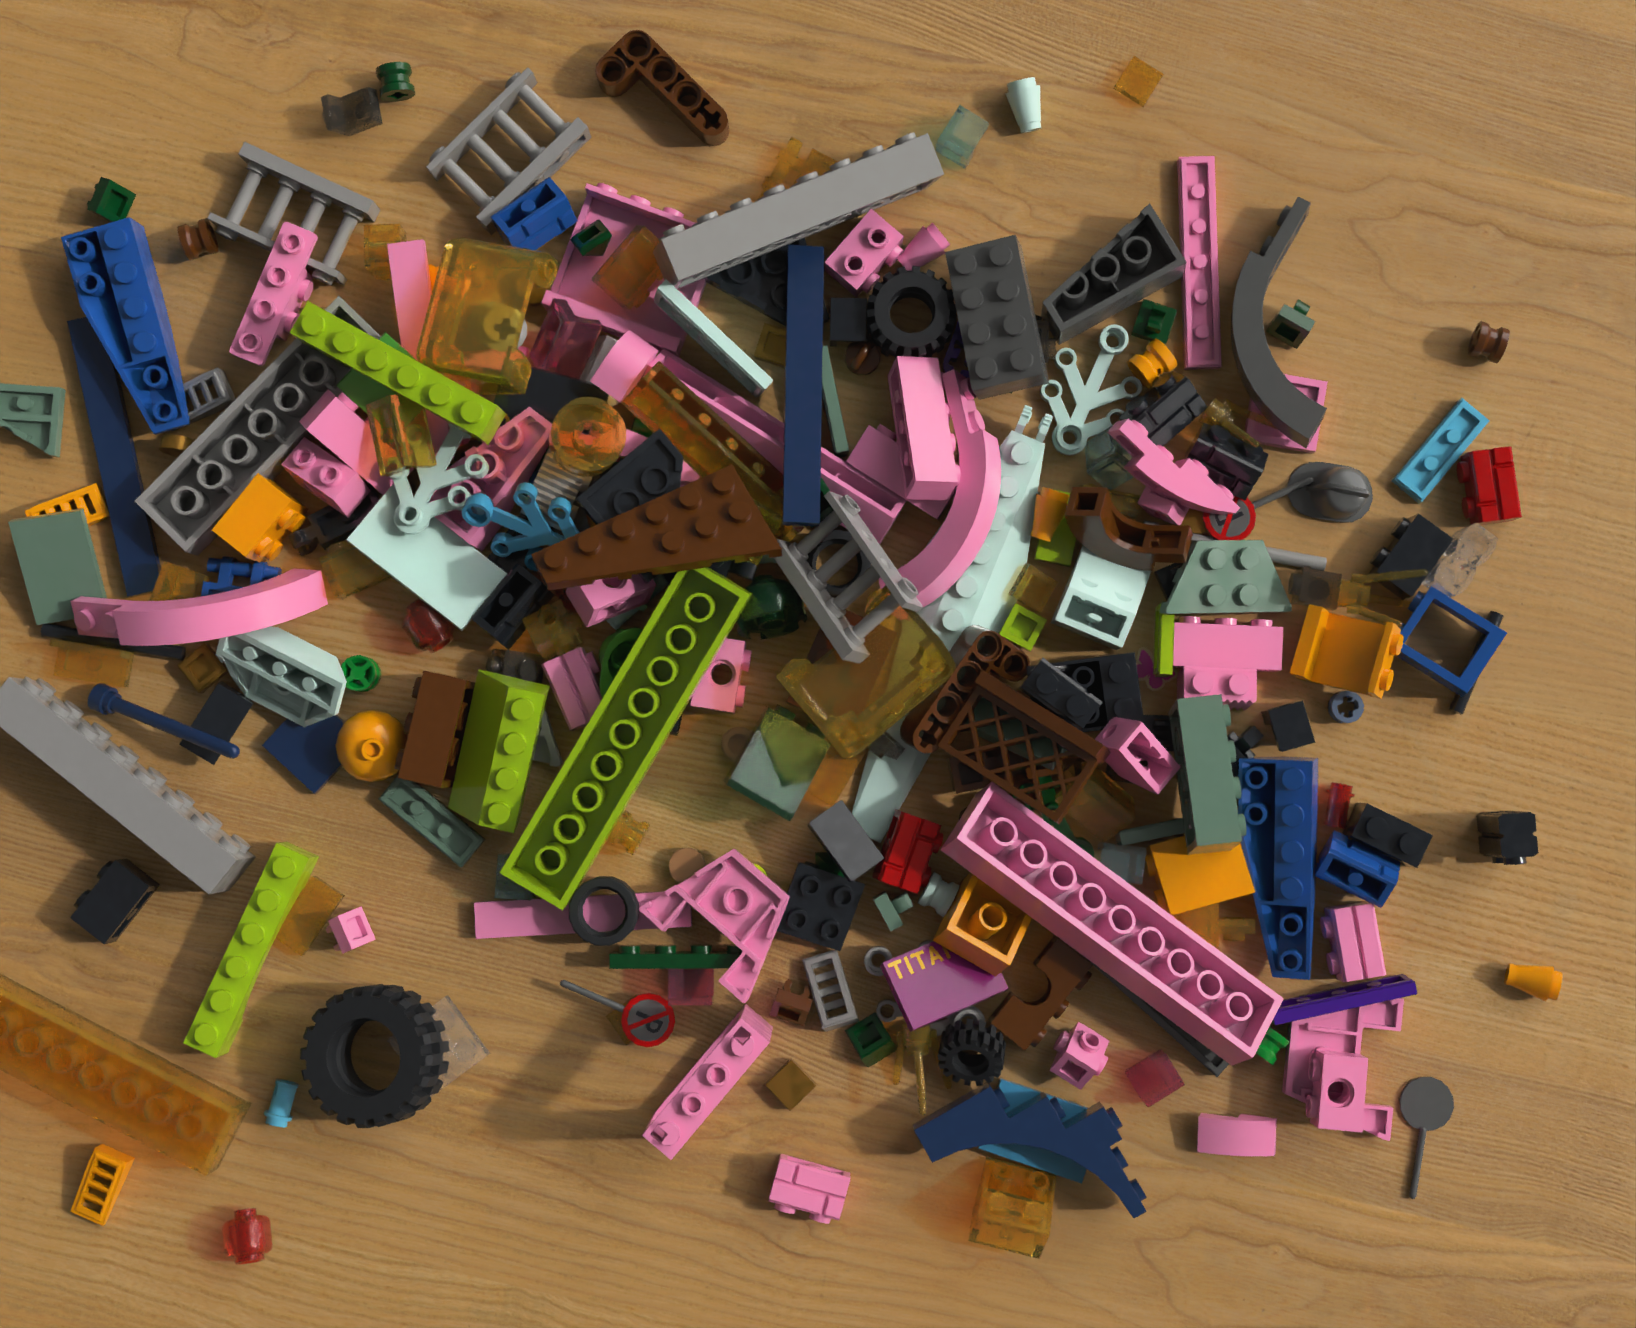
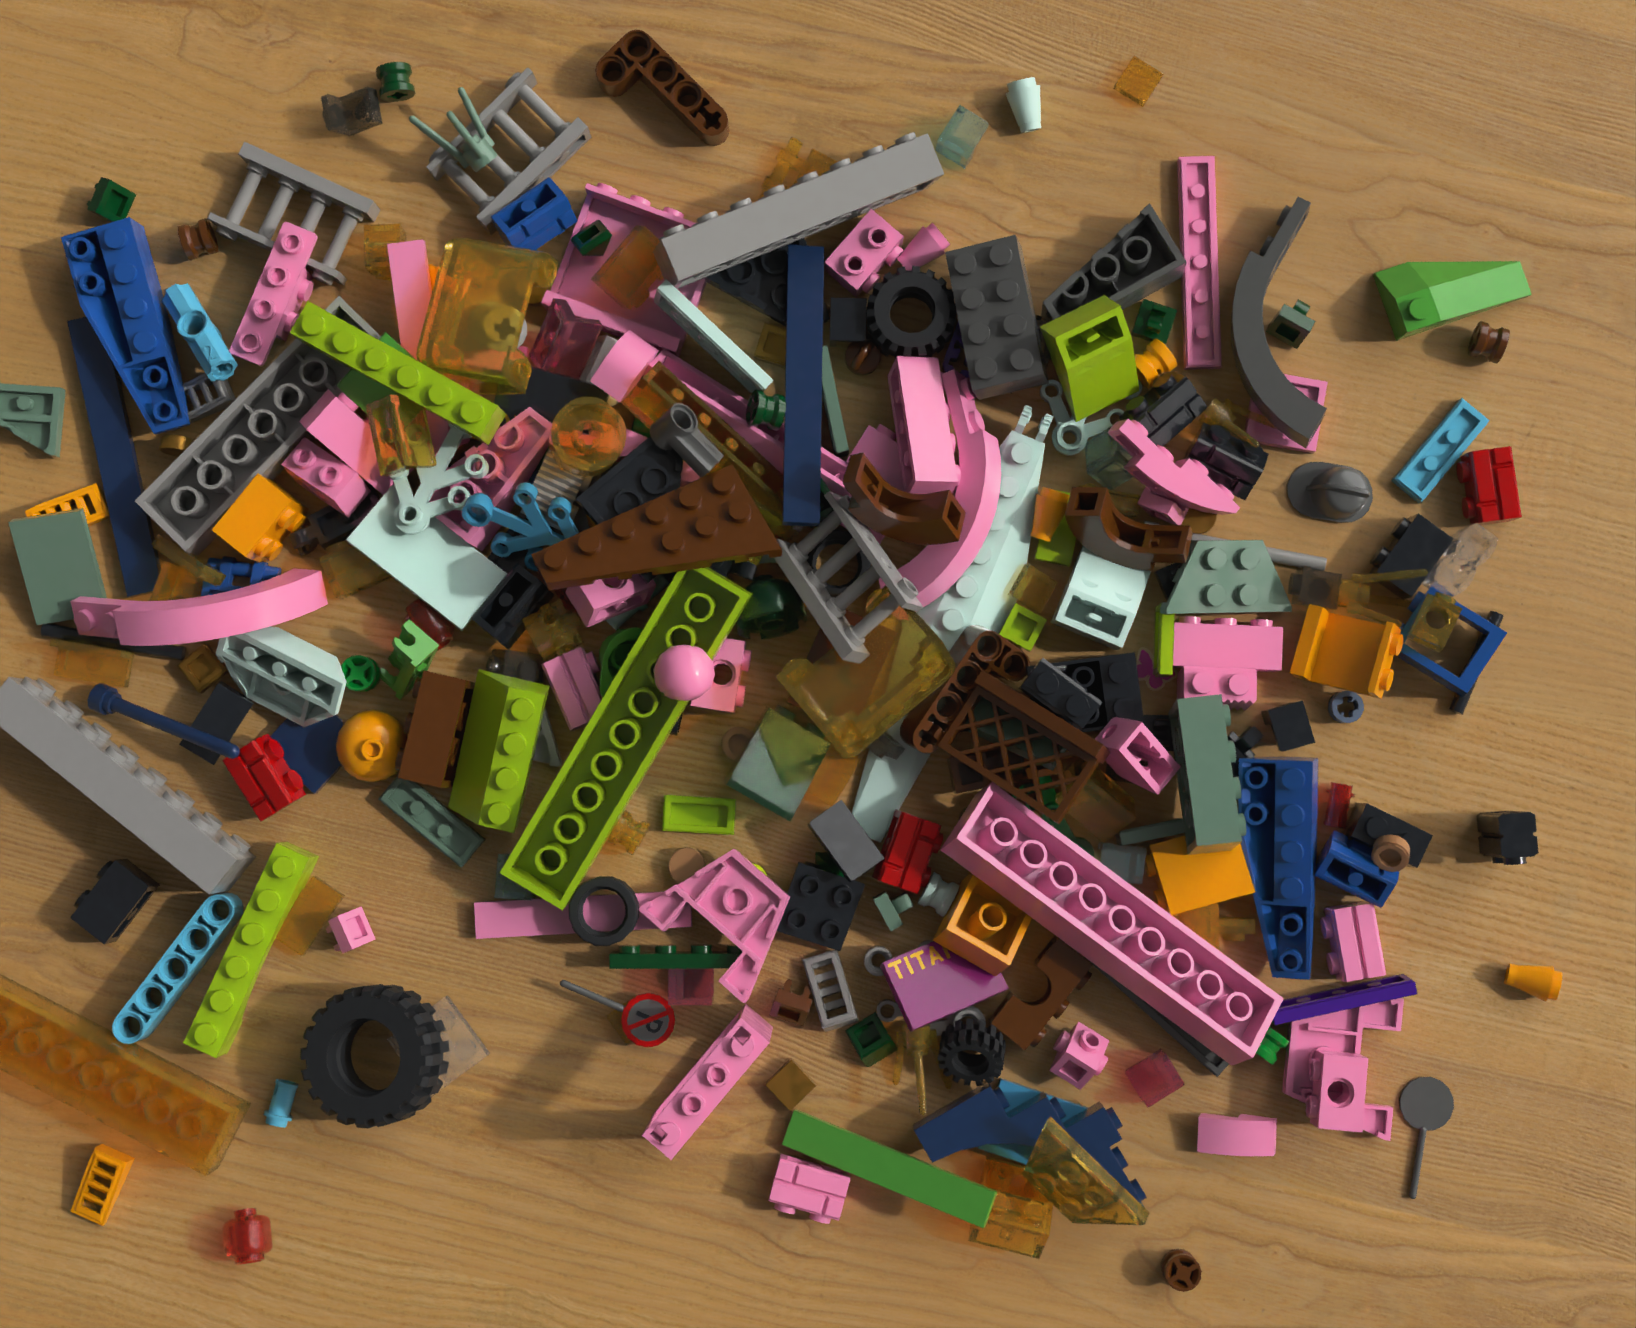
piece [1202,477,1313,540] -> none
none -> medium azure beam [112,892,243,1044]
none -> clear yellow tile [152,534,226,587]
none -> medium azure piece [162,283,238,382]
none -> red brick [222,734,306,822]
none -> bright green hinge [379,619,439,700]
none -> sand green plant [409,87,498,172]
none -> dark grey piece [650,403,724,477]
none -> bright pink hair [653,645,715,701]
none -> lime tile [662,795,736,835]
none -> dark green wheel [746,390,786,431]
none -> bright green tile [782,1110,998,1228]
none -> reddish brown arch [843,453,966,545]
none -> clear yellow wing [1022,1117,1150,1225]
none -> lime slope [1040,295,1140,422]
none -> reddish brown wheel [1161,1249,1202,1292]
none -> medium nougat tile [1371,835,1410,872]
none -> bright green wedge [1373,261,1532,341]
none -> clear yellow brick [1405,592,1463,653]

